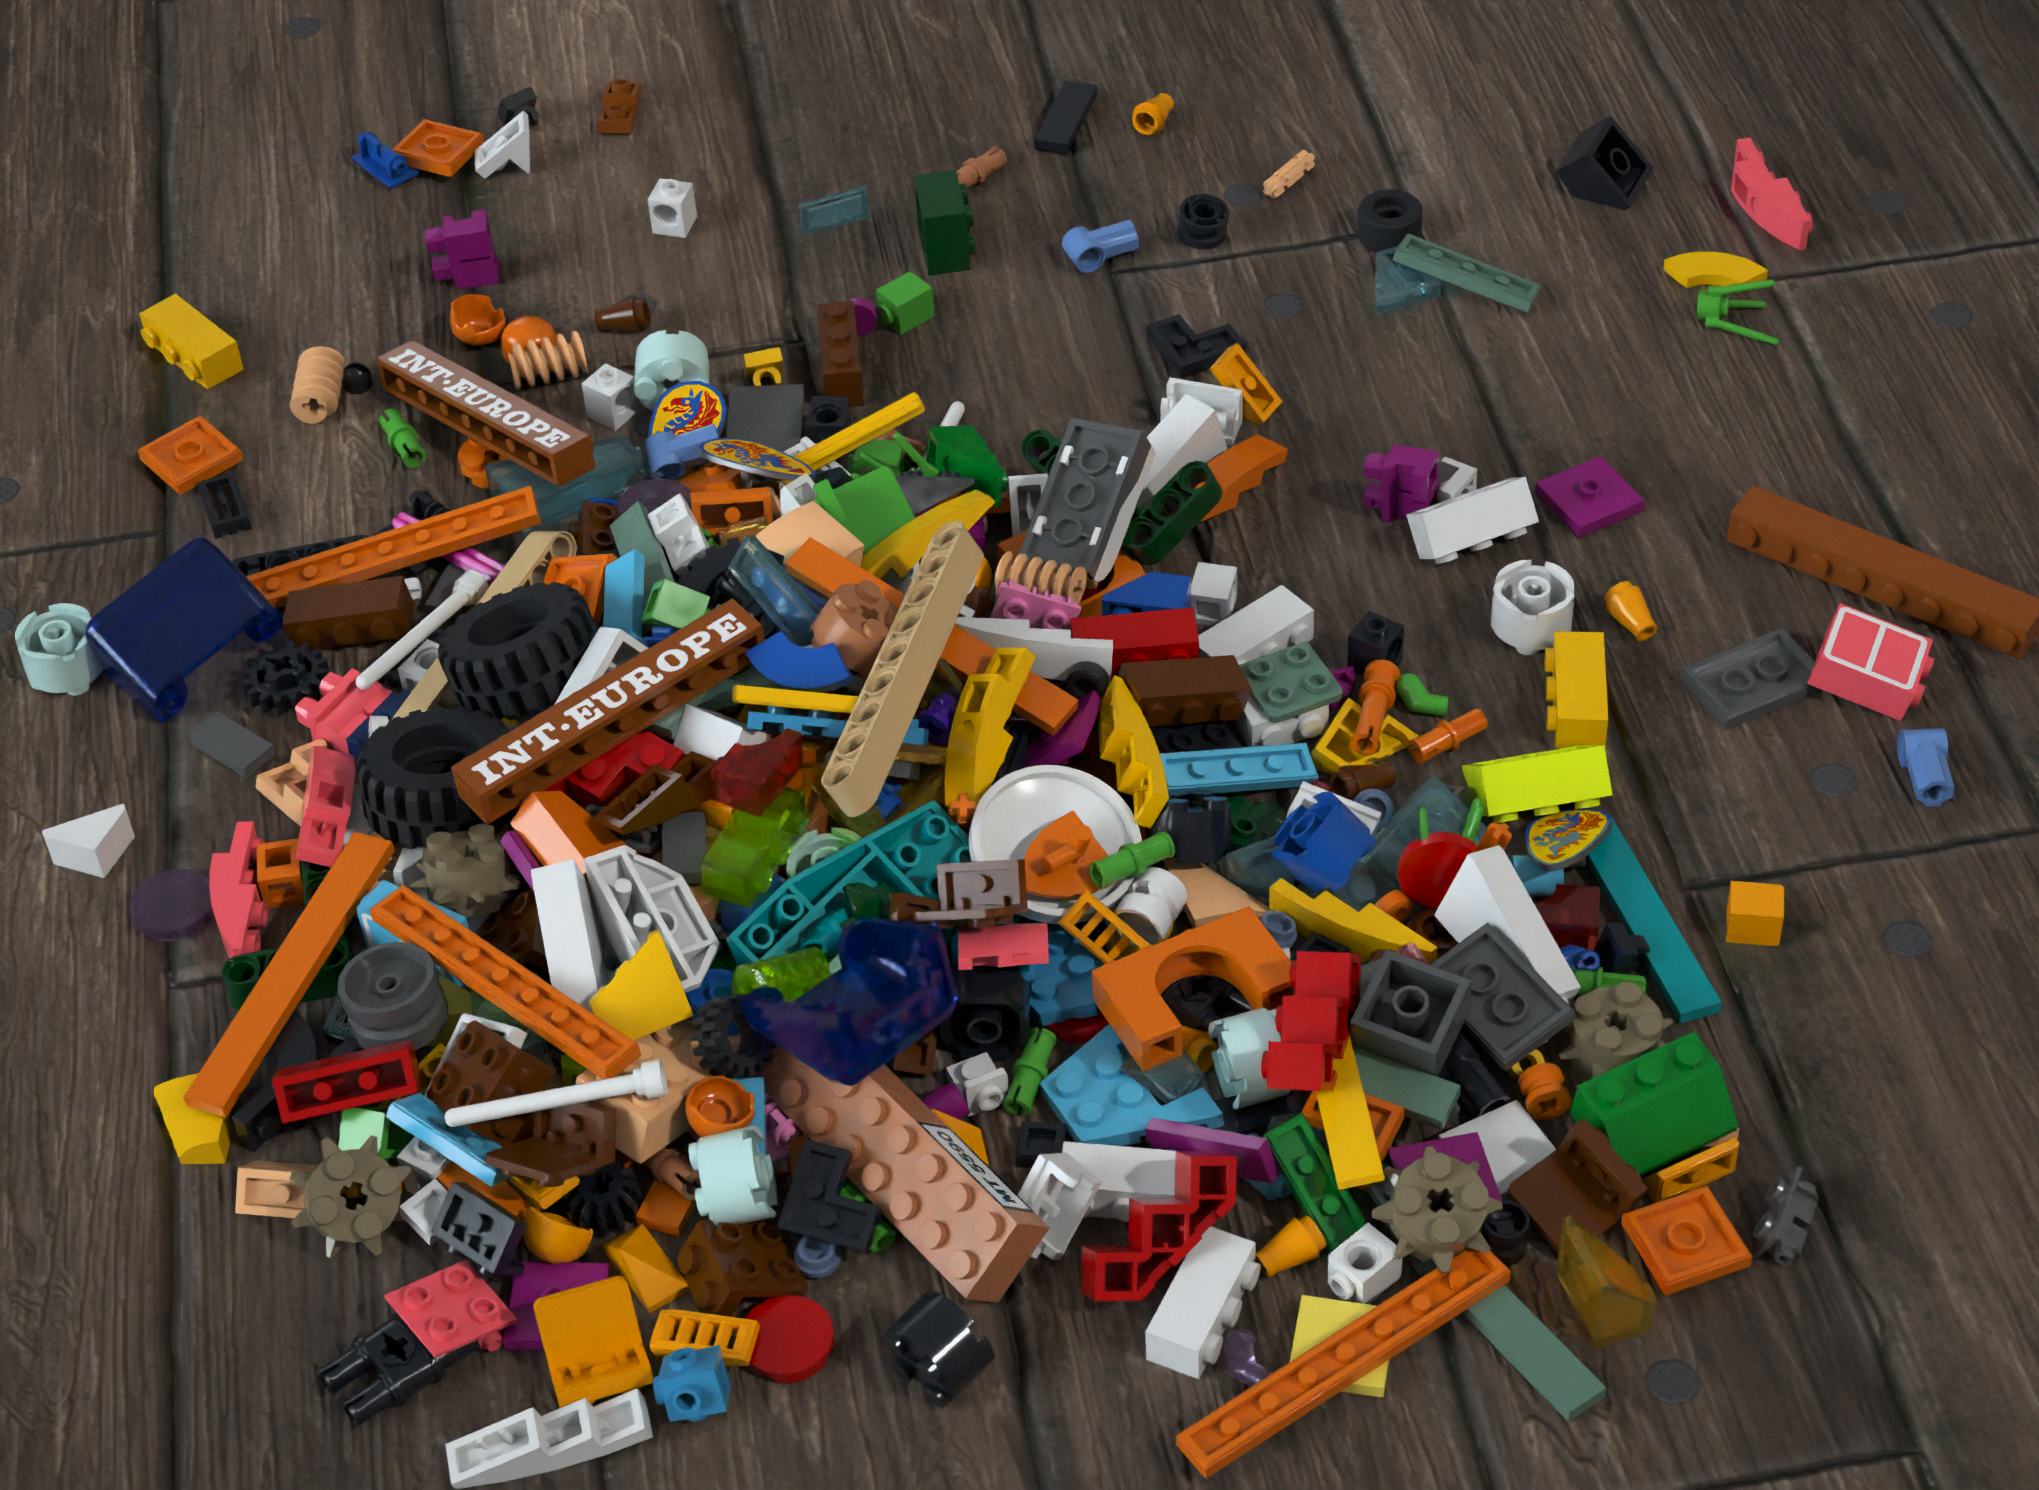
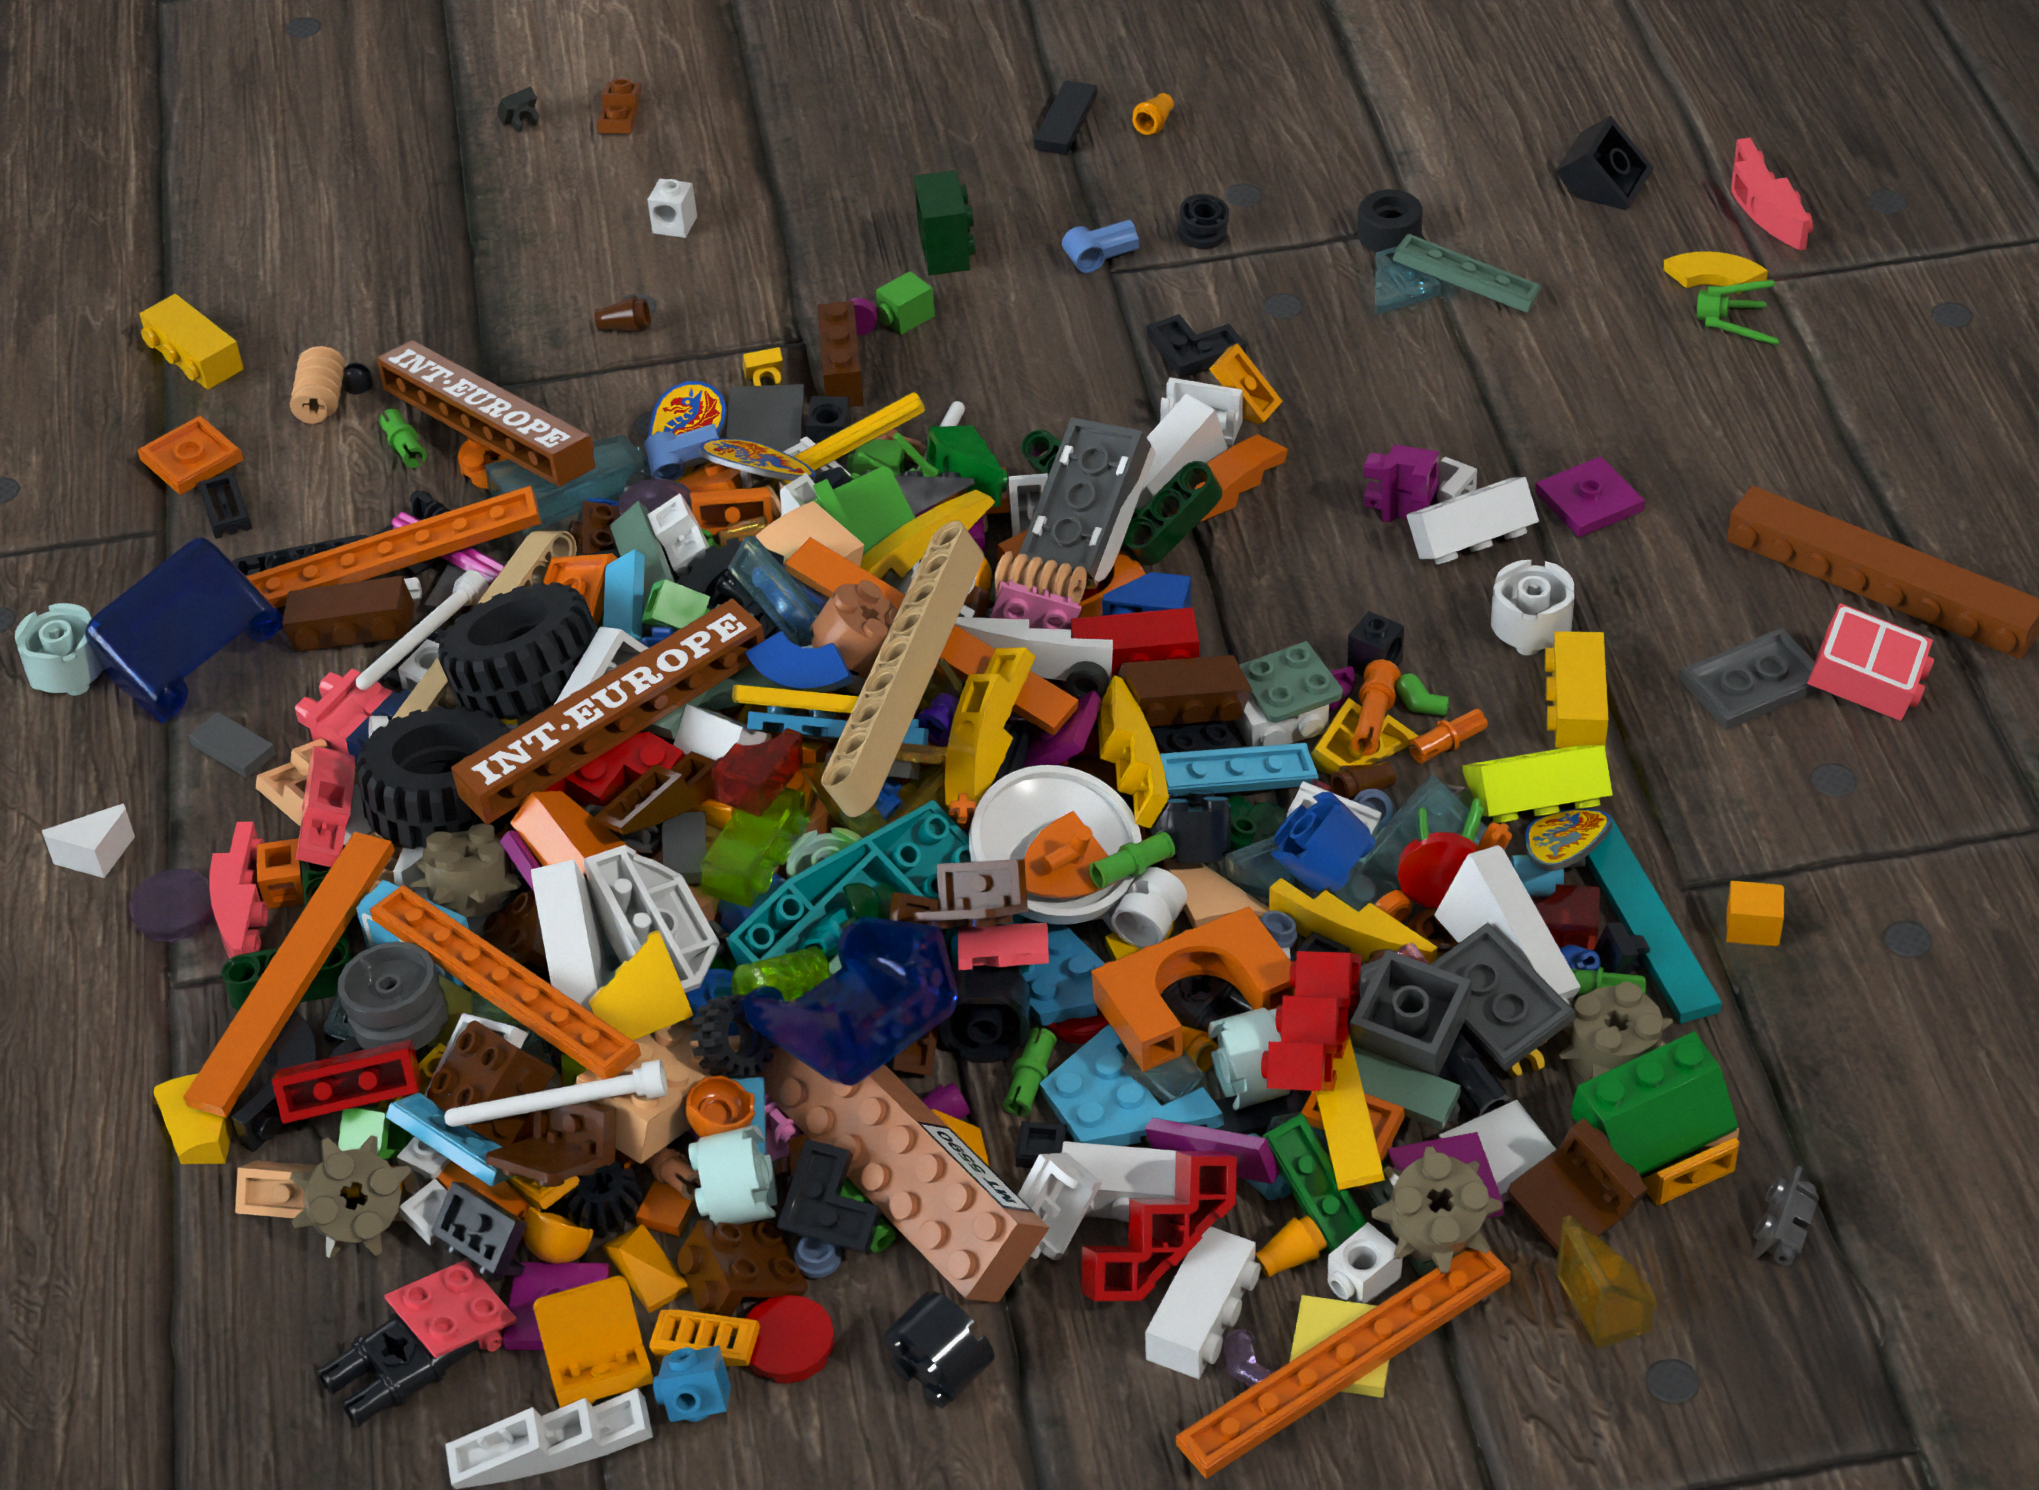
black gear [241,641,330,715] -> none
blue hinge [352,132,419,189] -> none
orange plate [392,119,484,177] -> none
magenta hips [425,209,499,289] -> none
orange hair [450,294,505,346] -> none
white slope [475,111,530,179] -> none
orange hair [501,316,557,363] -> none
light nougat piece [508,331,588,390] -> none
white brick [581,363,639,431] -> none
light aqua brick [634,330,709,411] -> none
clear light blue slope [799,185,870,236] -> none
white bracket [946,1052,1009,1117] -> none
nougat pin [956,146,1007,189] -> none
light orange slope [1058,890,1151,964] -> none
white brick [1191,562,1237,626] -> none
white brick [1198,585,1314,665] -> none
light nougat axle [1263,150,1315,199] -> none
sand green tile [1462,1285,1607,1422] -> none
black wheel [1481,1200,1530,1266] -> none
orange wheel [1518,1063,1572,1120] -> none
light orange cone [1604,581,1658,641] -> none
orange plate [1621,1185,1752,1296] -> none
medium blue piece [1897,728,1955,807] -> none

